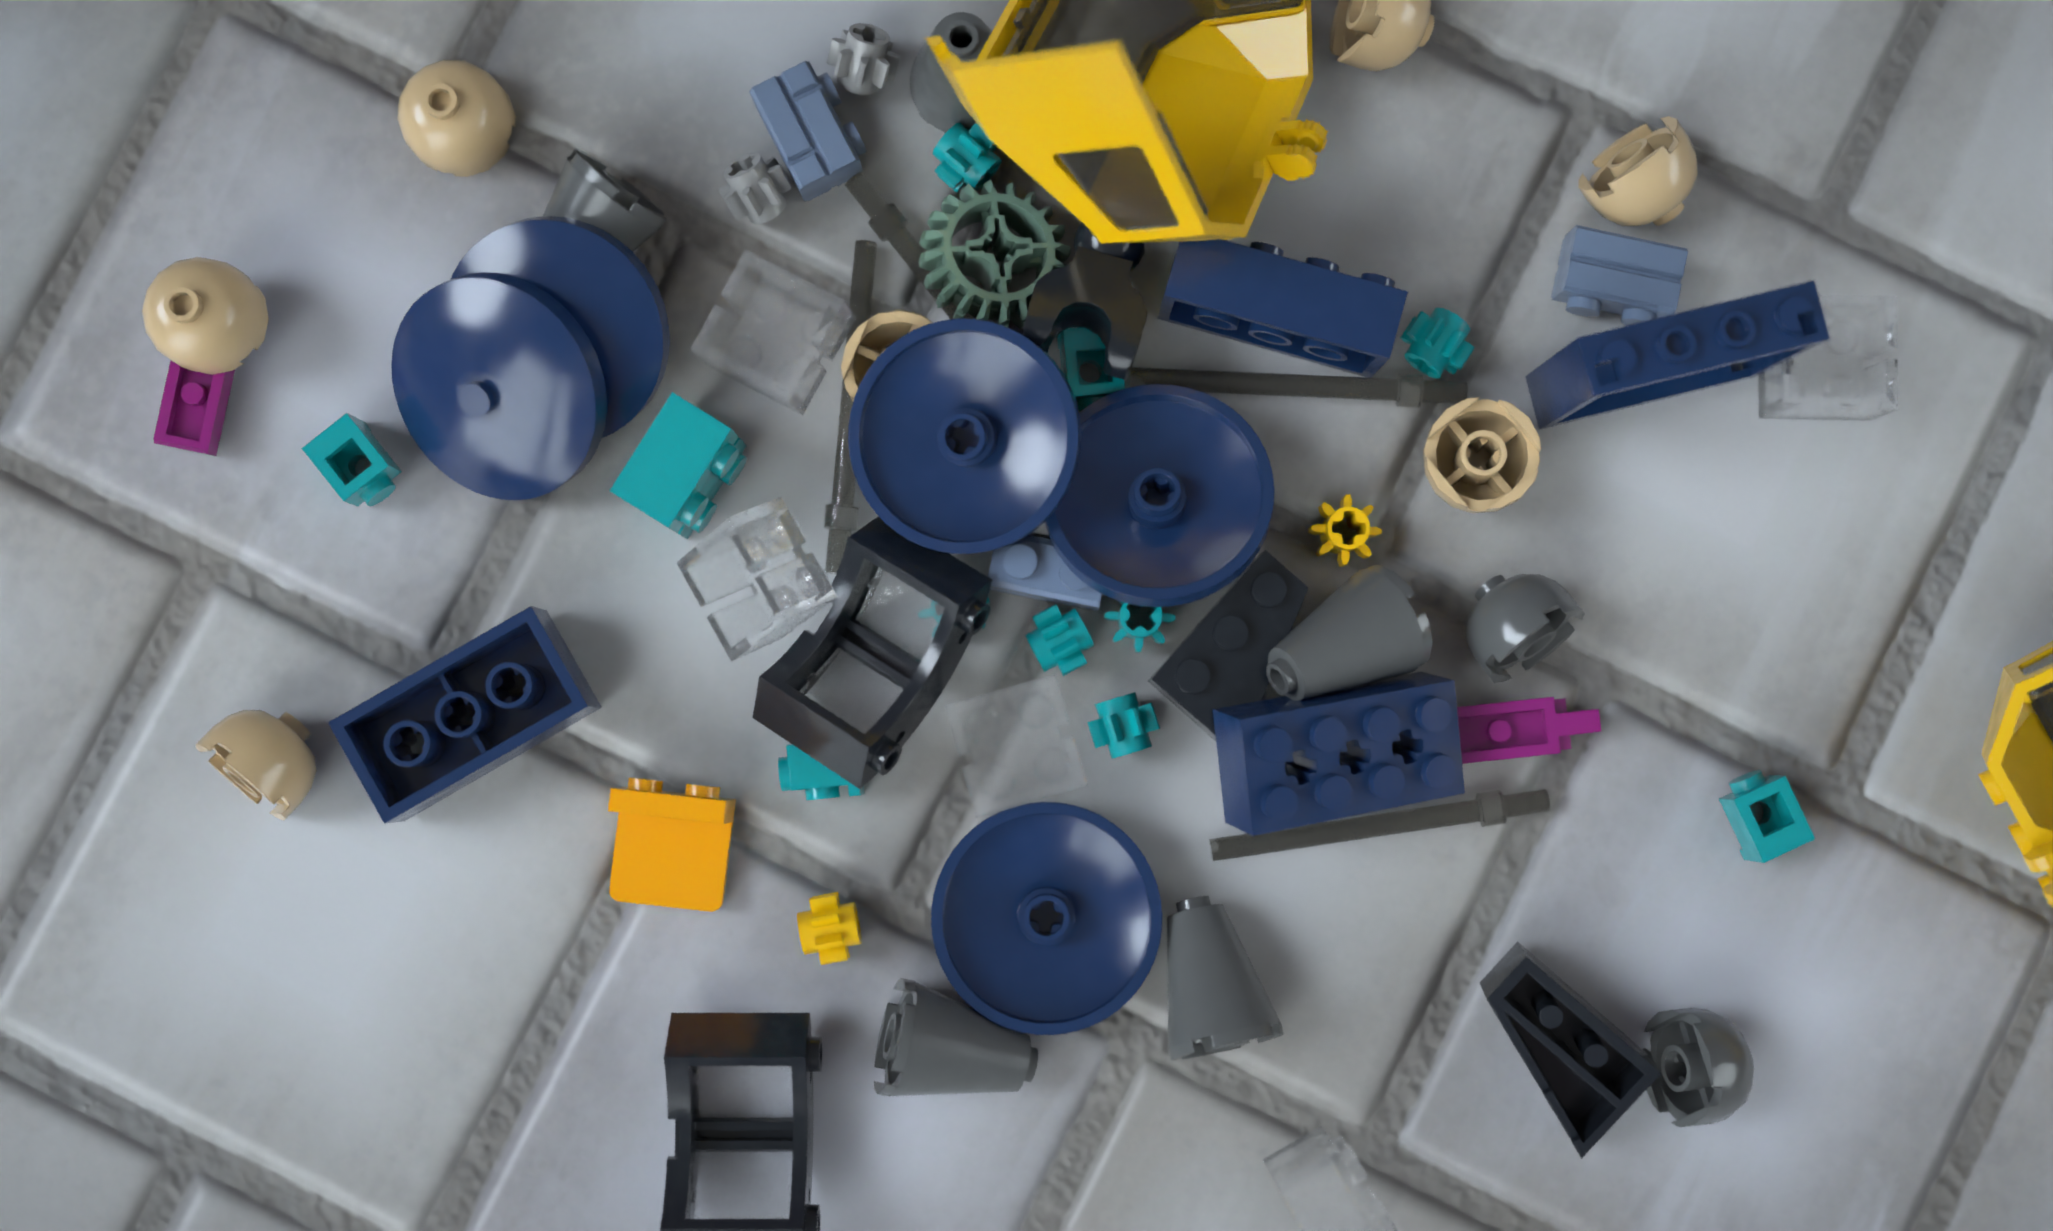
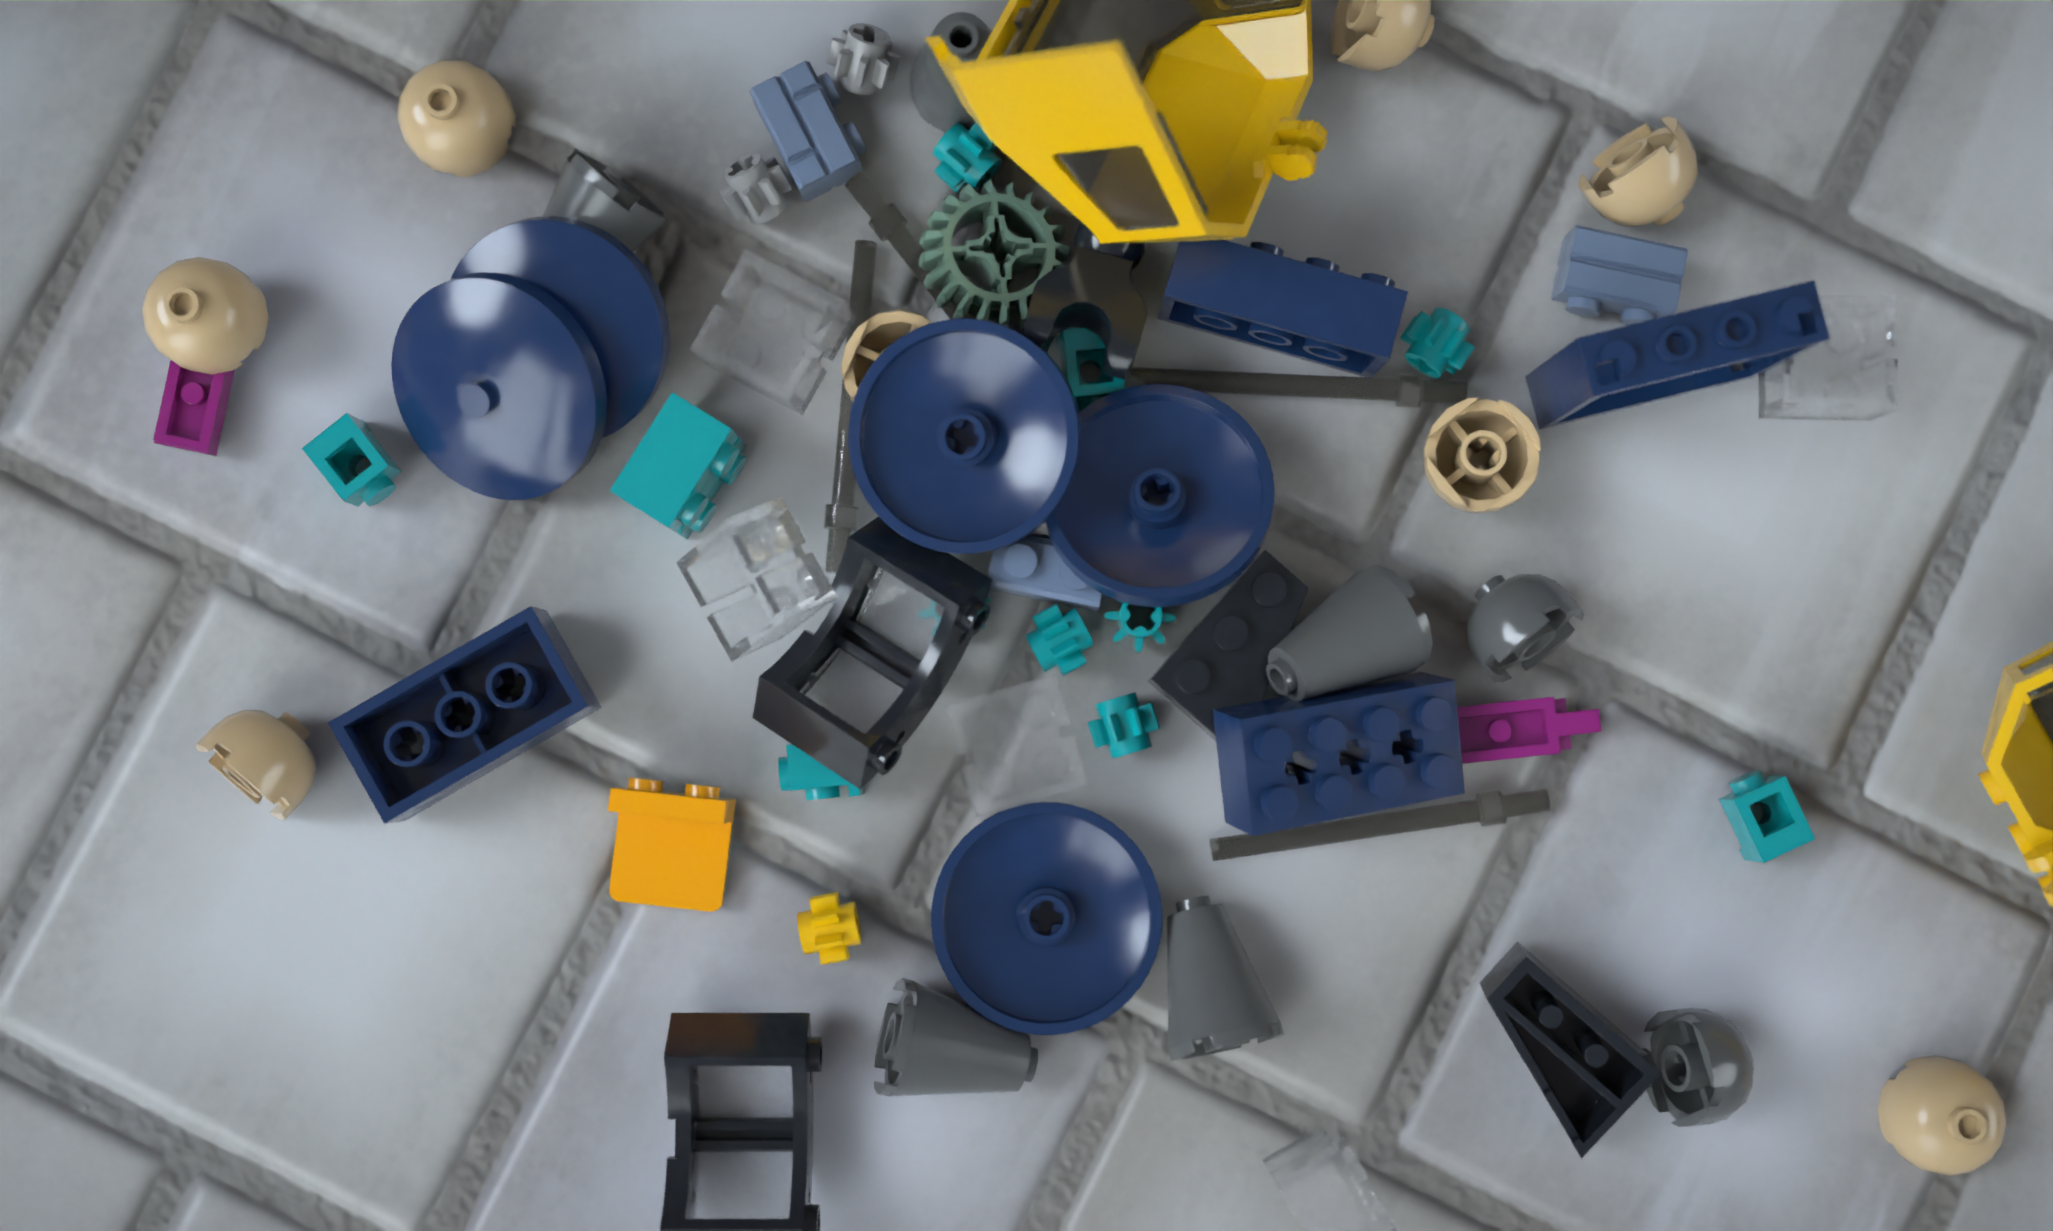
yellow gear [1308,494,1382,567] -> none
none -> tan cylinder [1878,1055,2007,1175]

